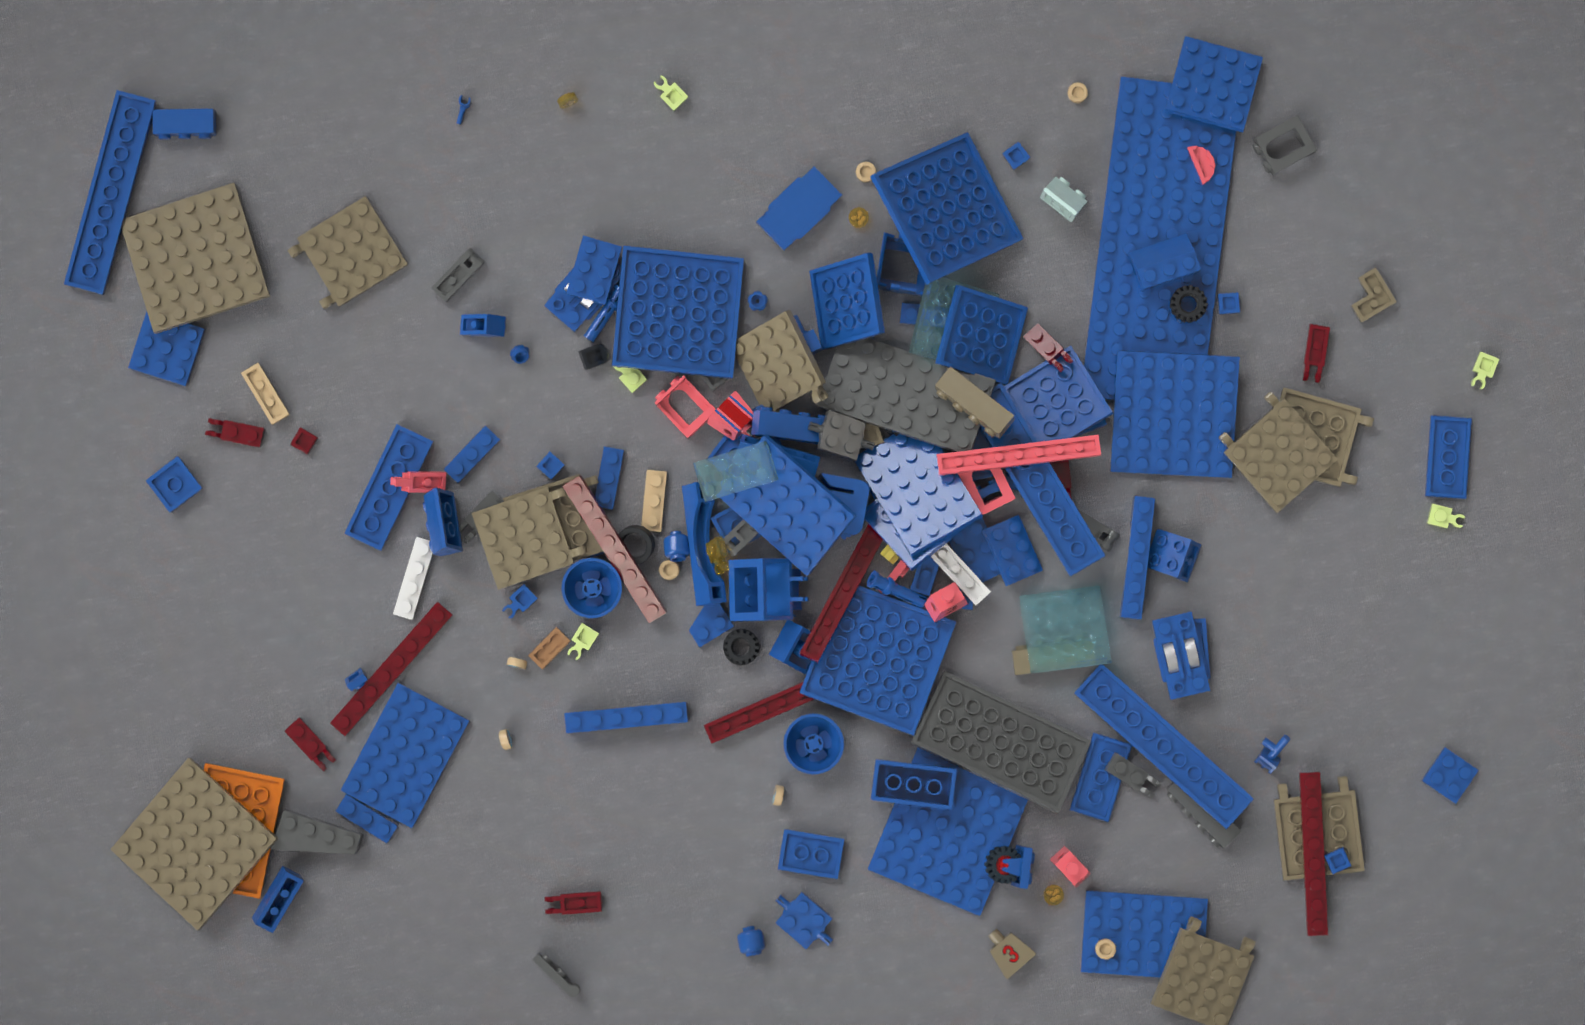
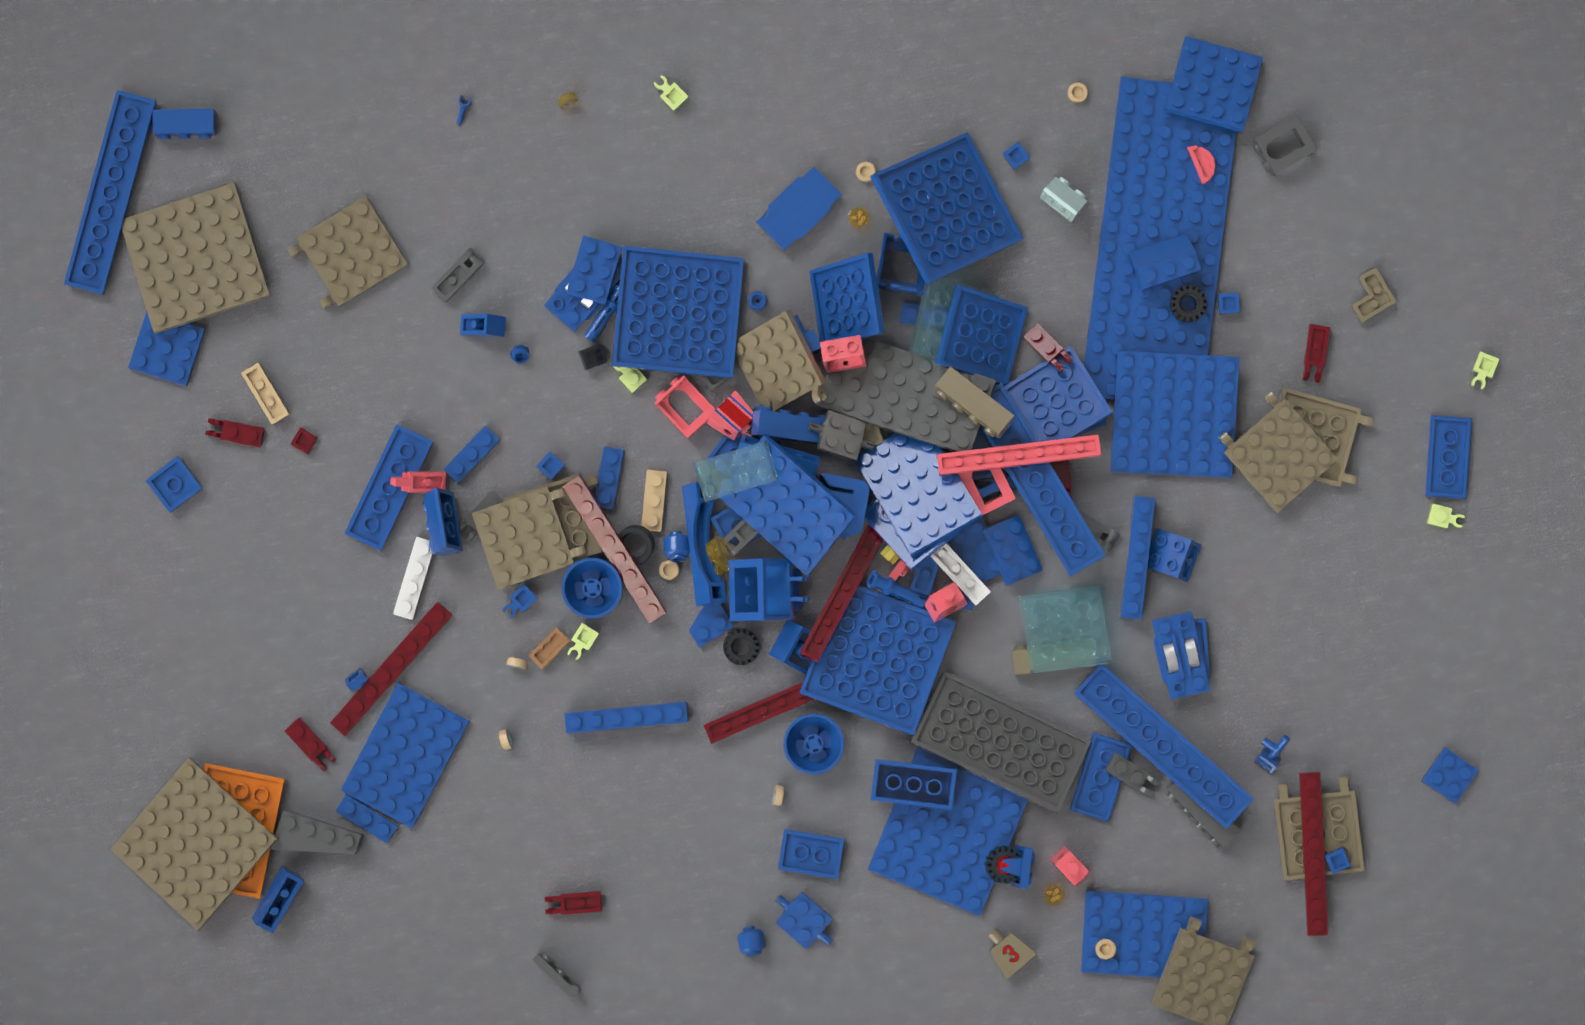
none -> coral window [820,335,867,373]

